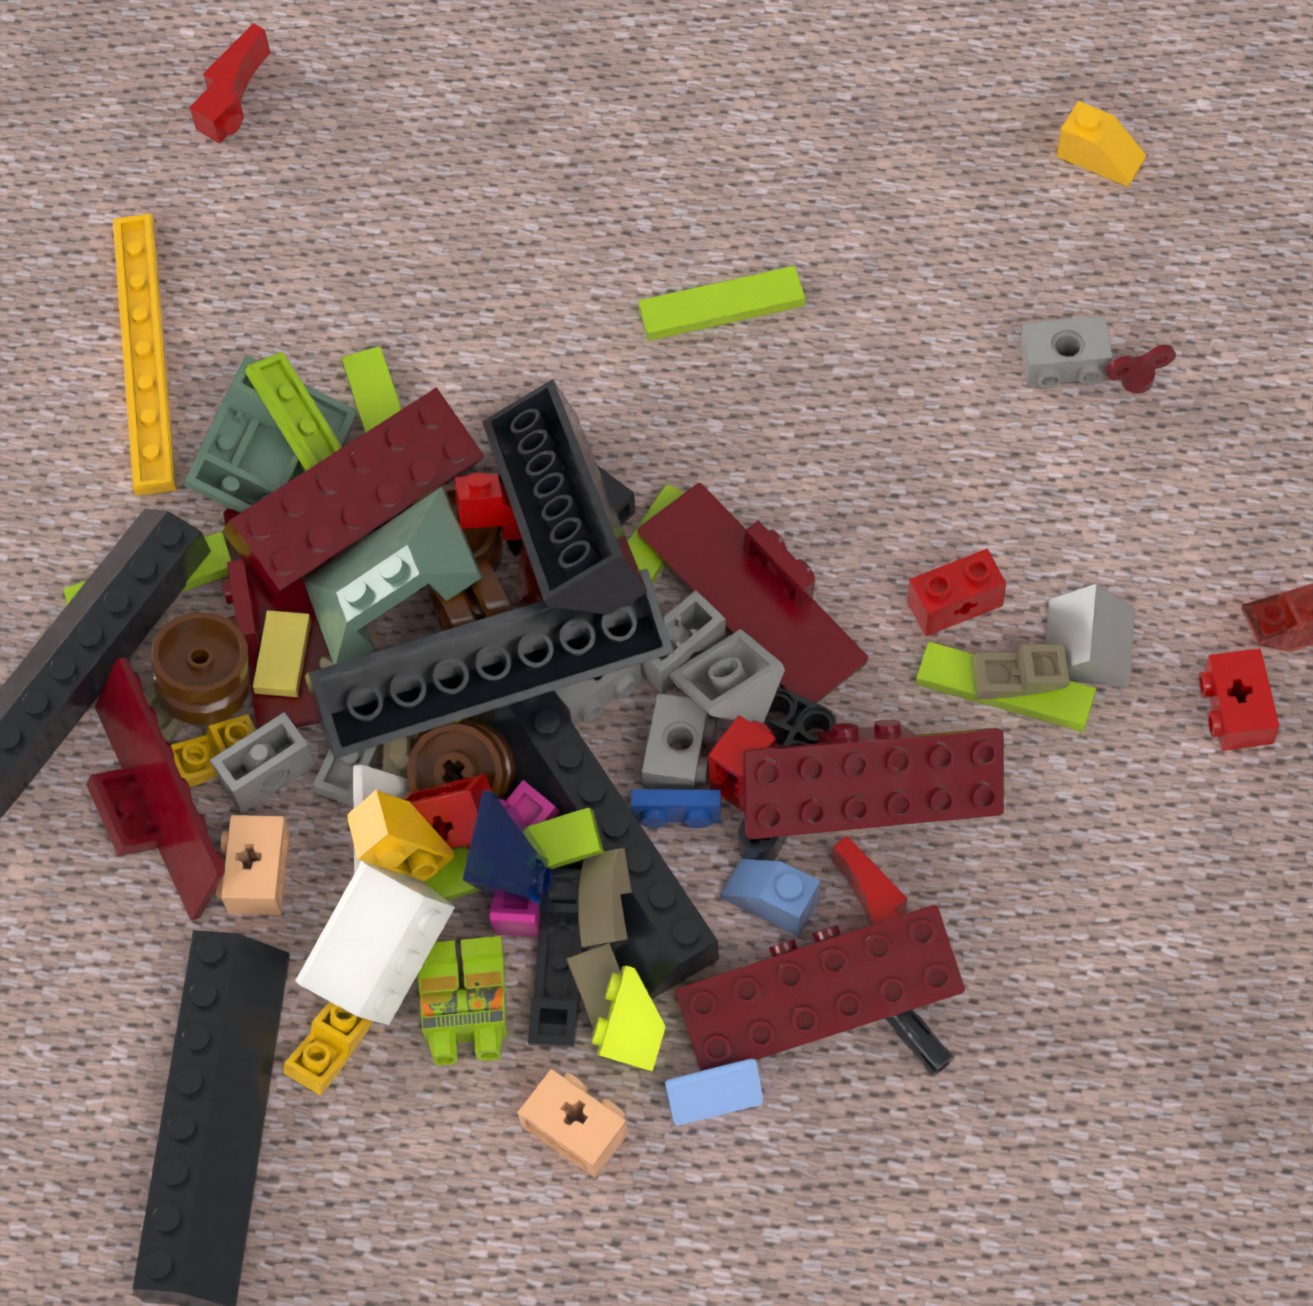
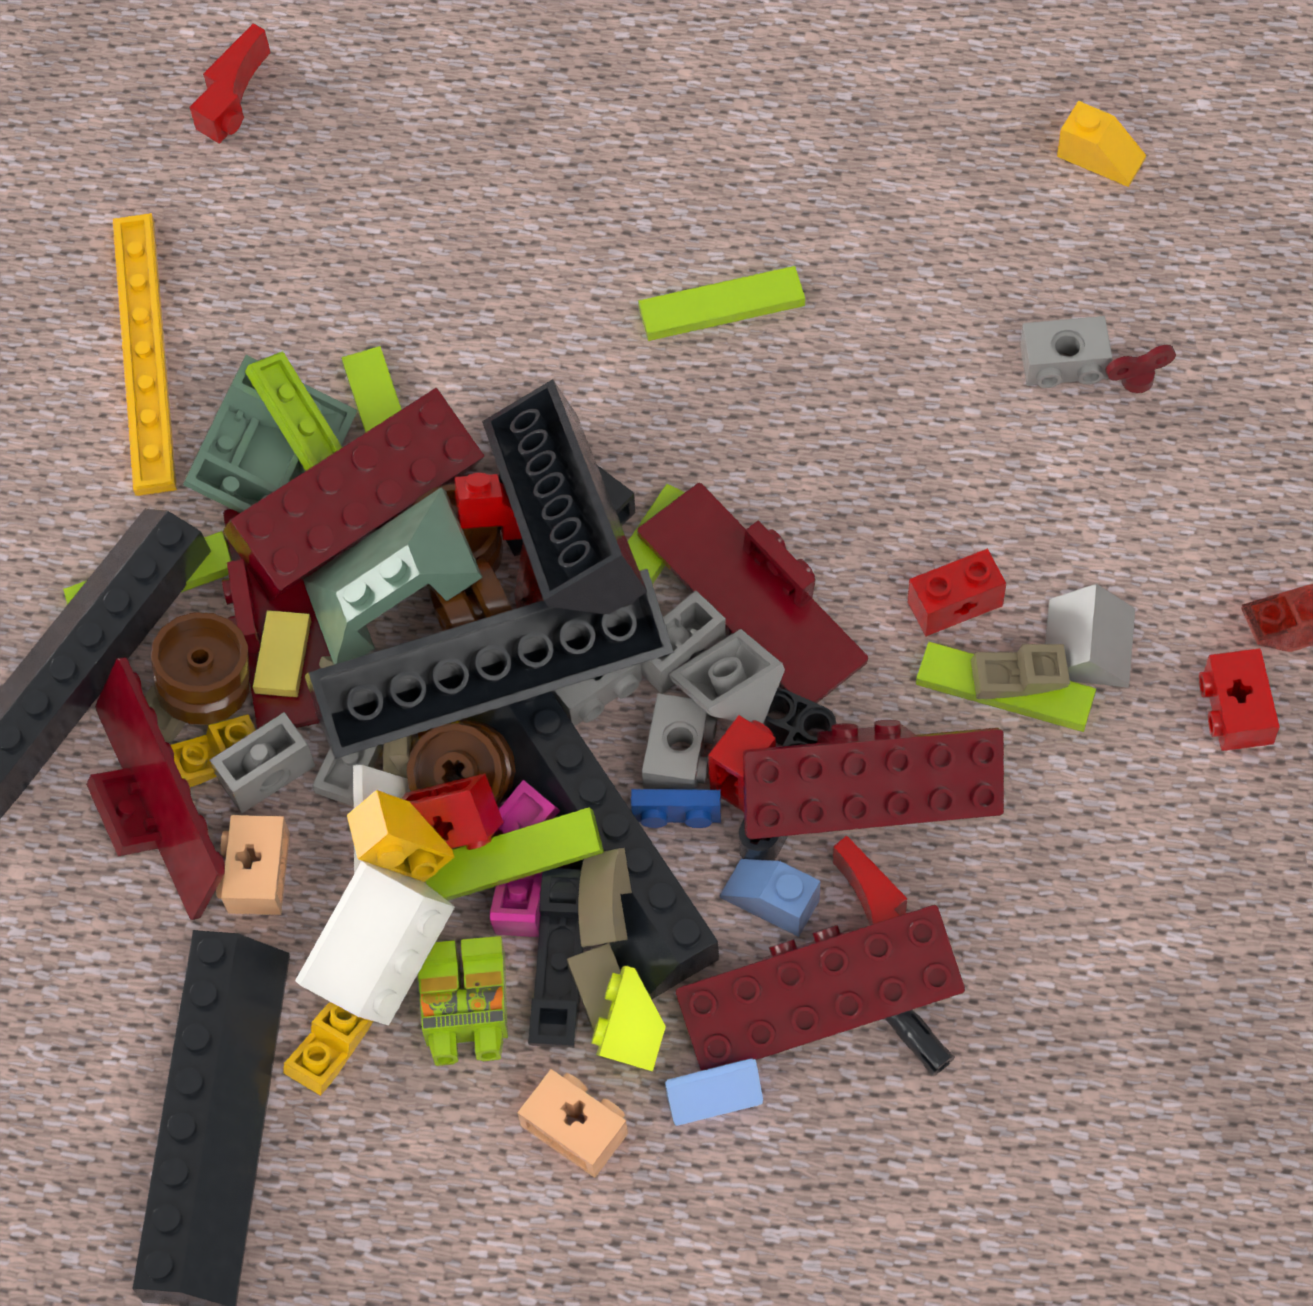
clear blue slope [463,790,552,905] -> none

